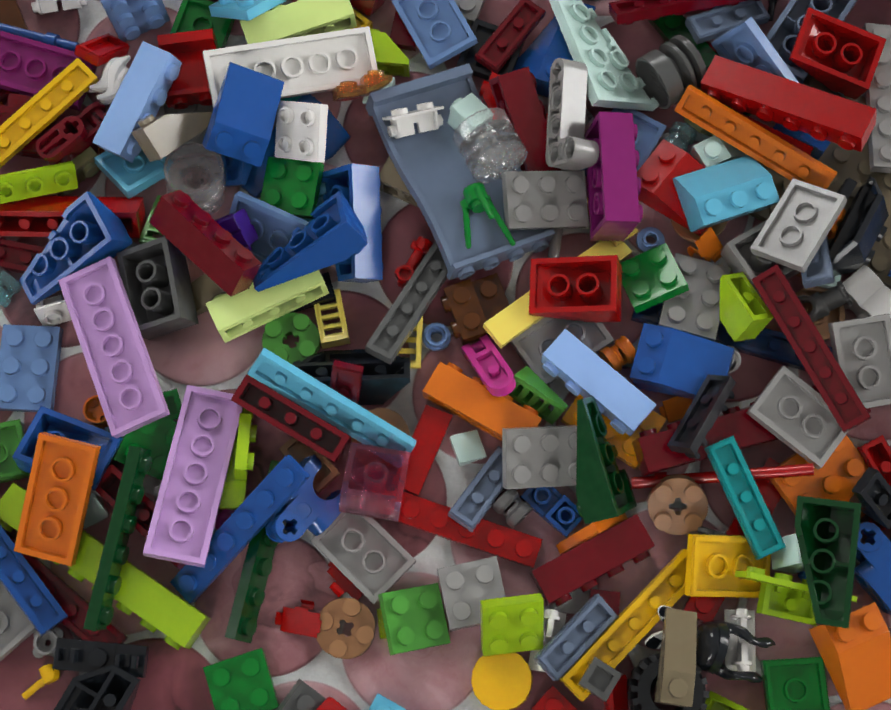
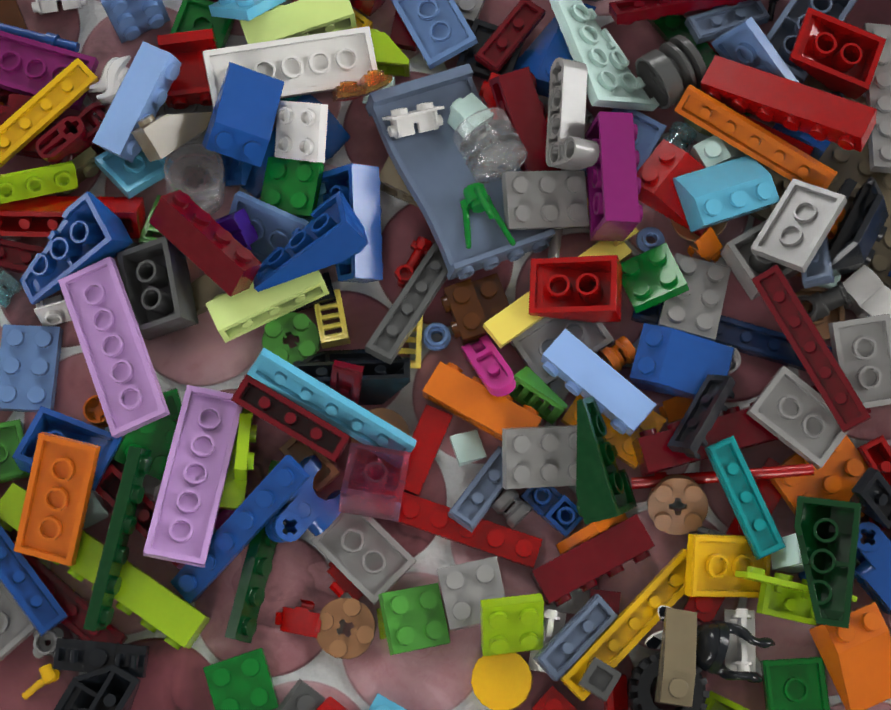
red tile [74,33,130,67] -> none
lime slope [720,272,774,342] -> none

